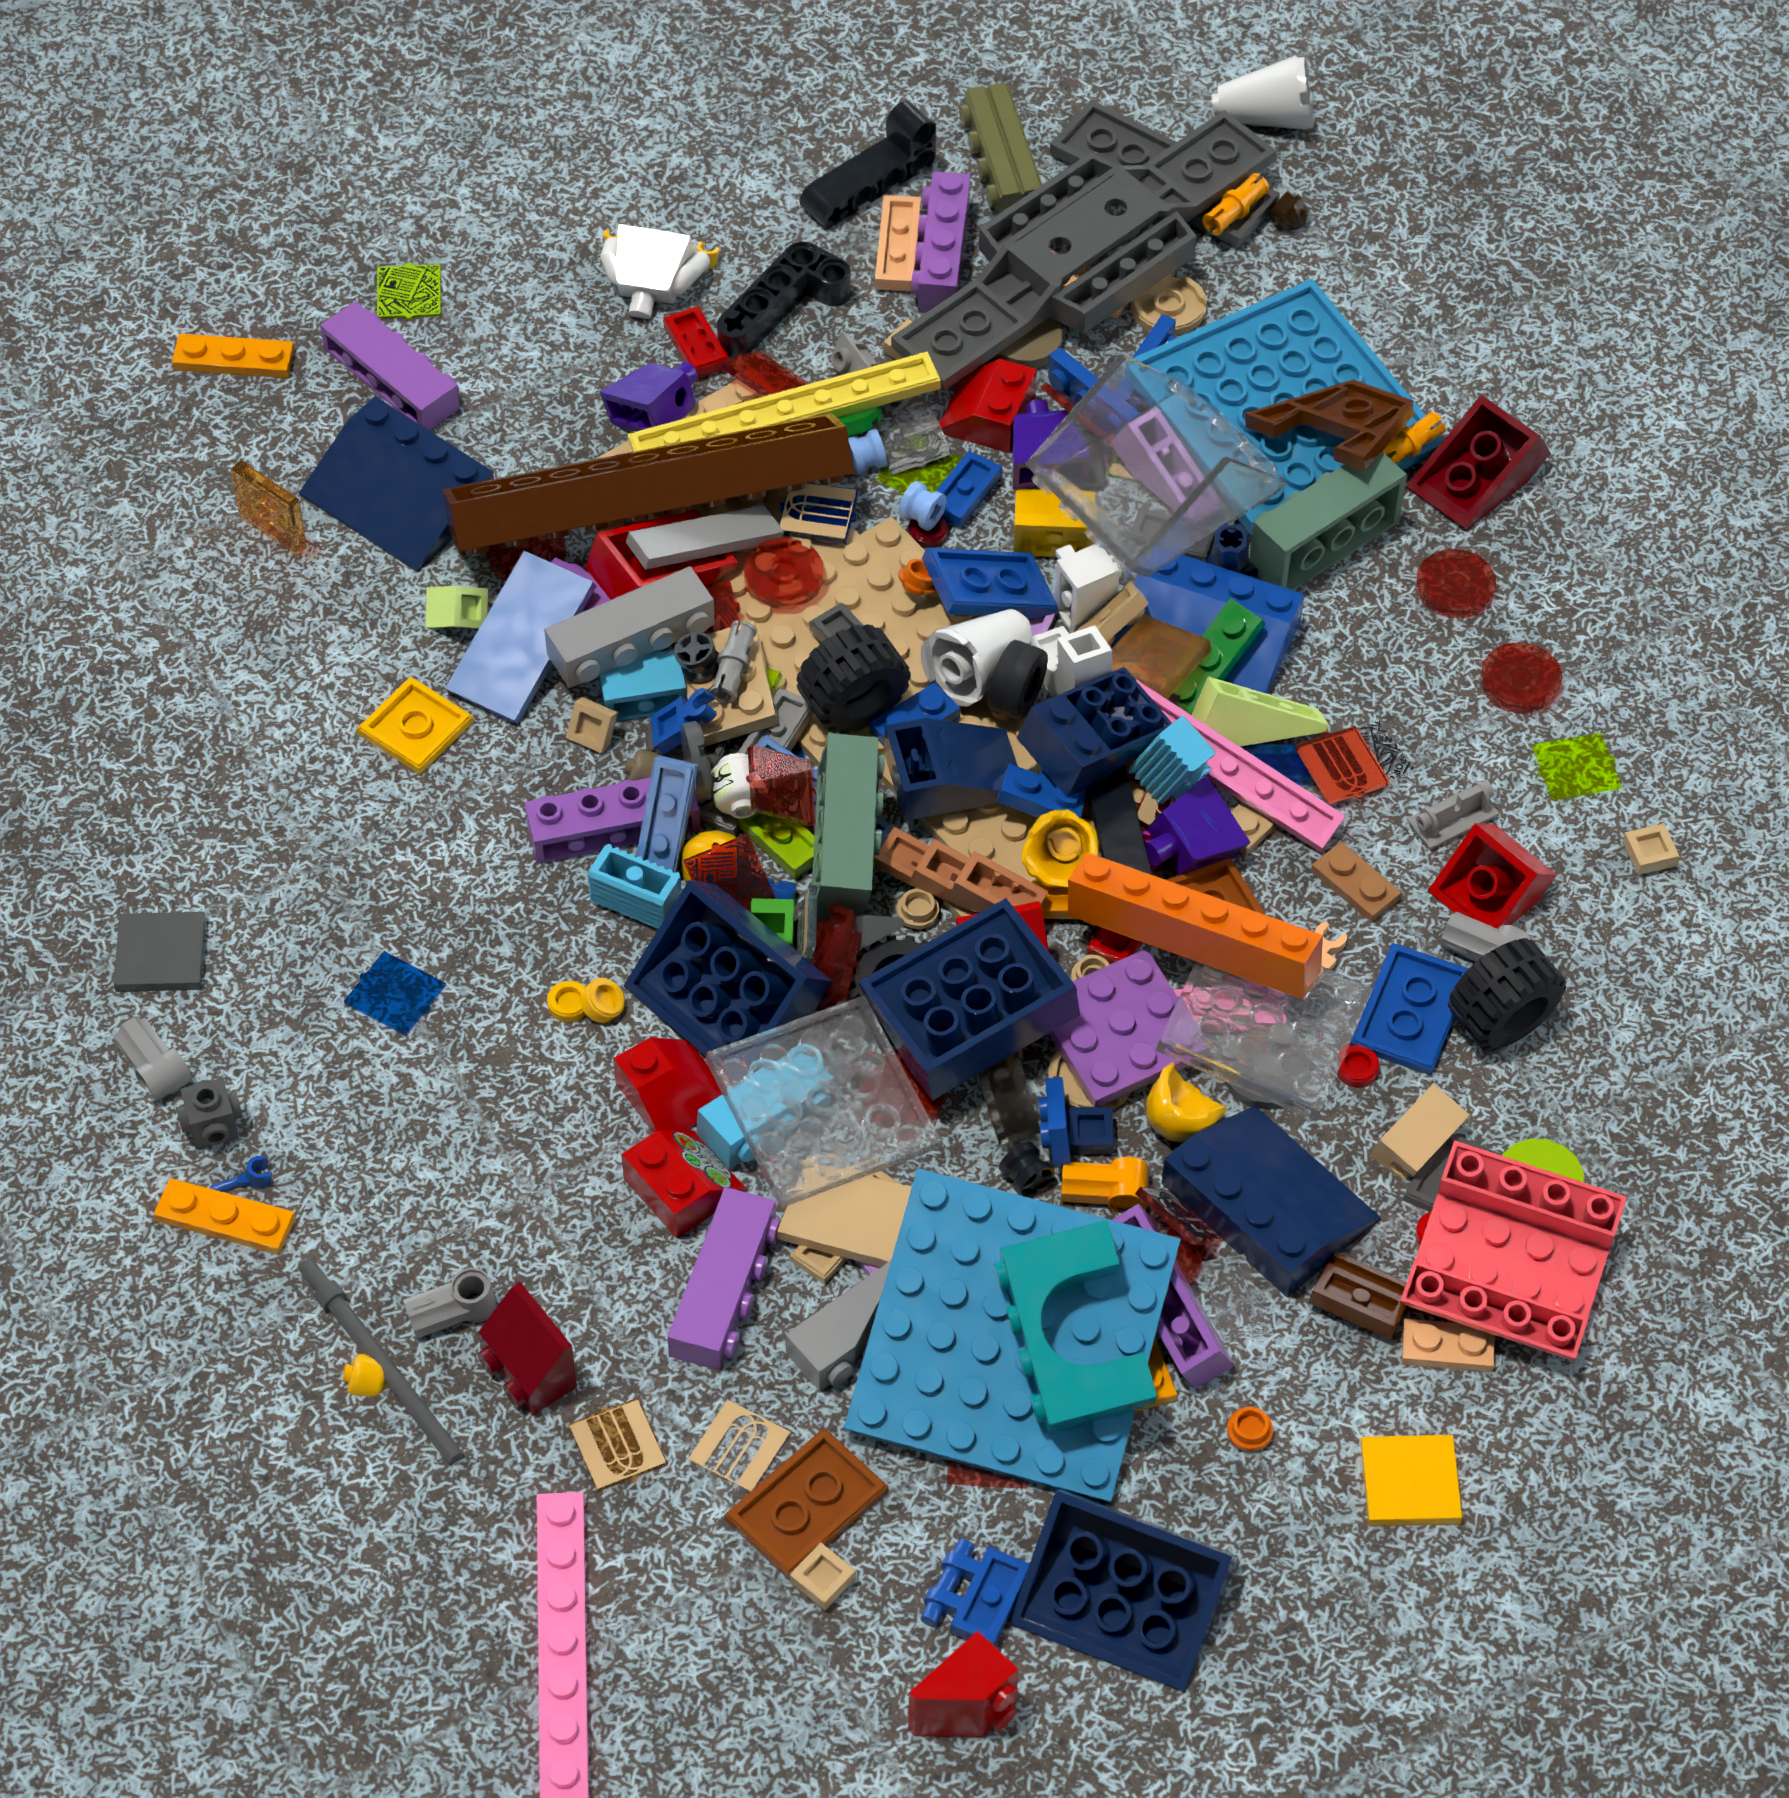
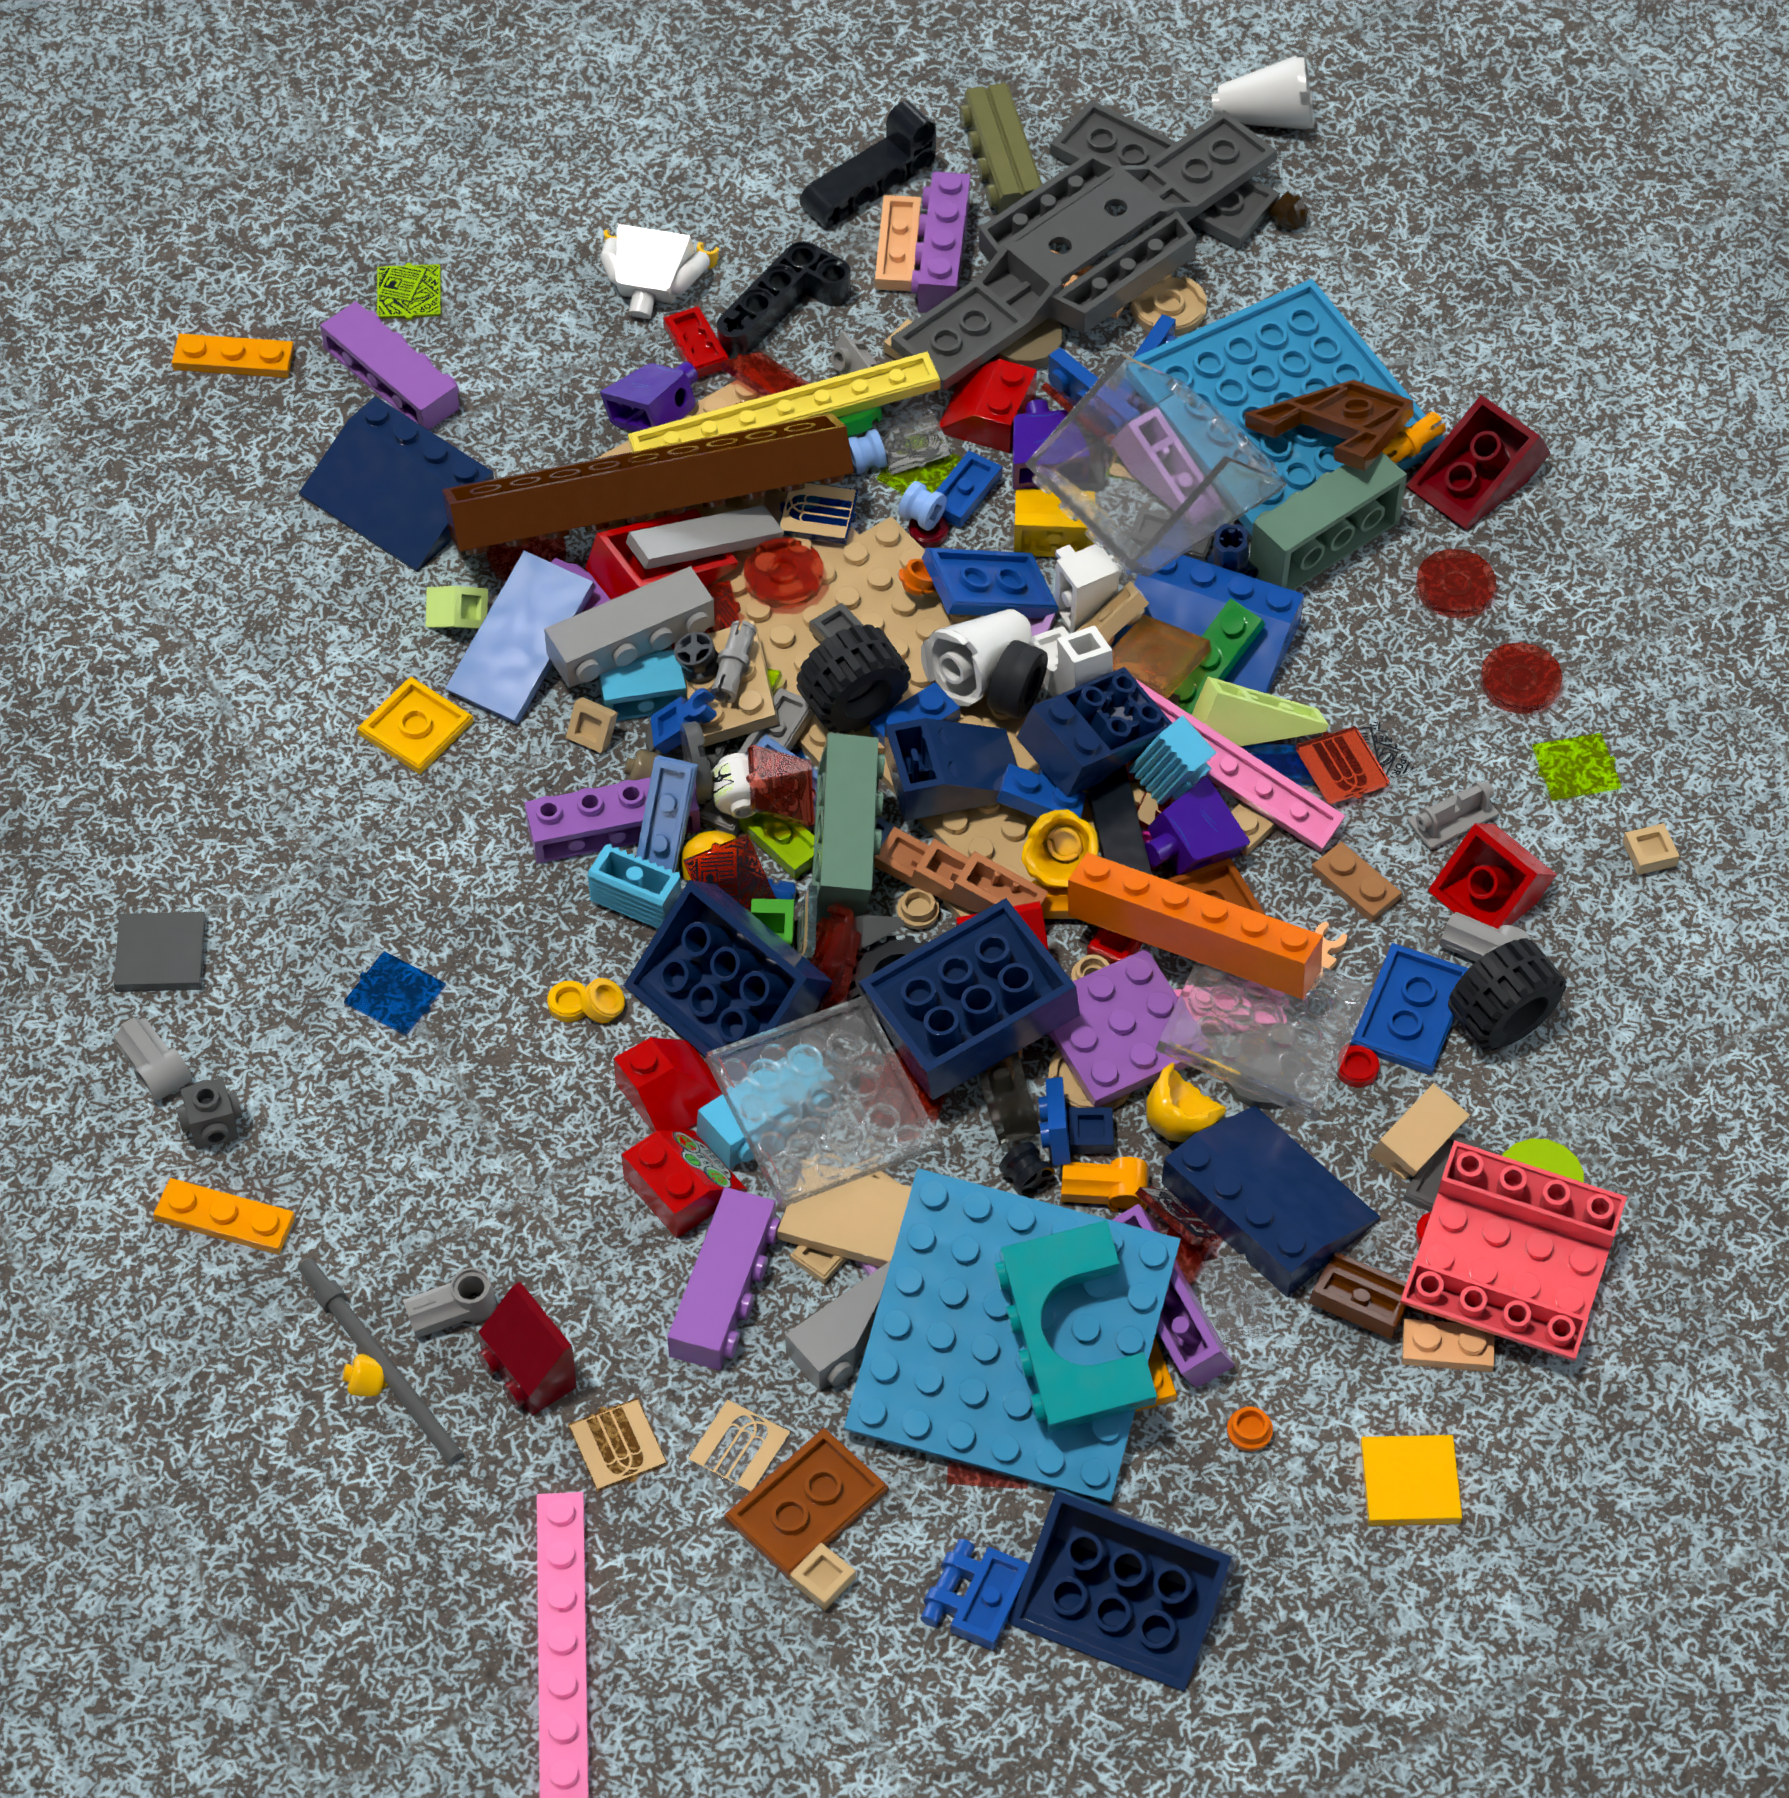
blue hand [210,1156,272,1192] -> none
clear orange tile [231,460,307,557] -> none
red slope [908,1631,1018,1738] -> none
light orange pin [1202,173,1269,236] -> none

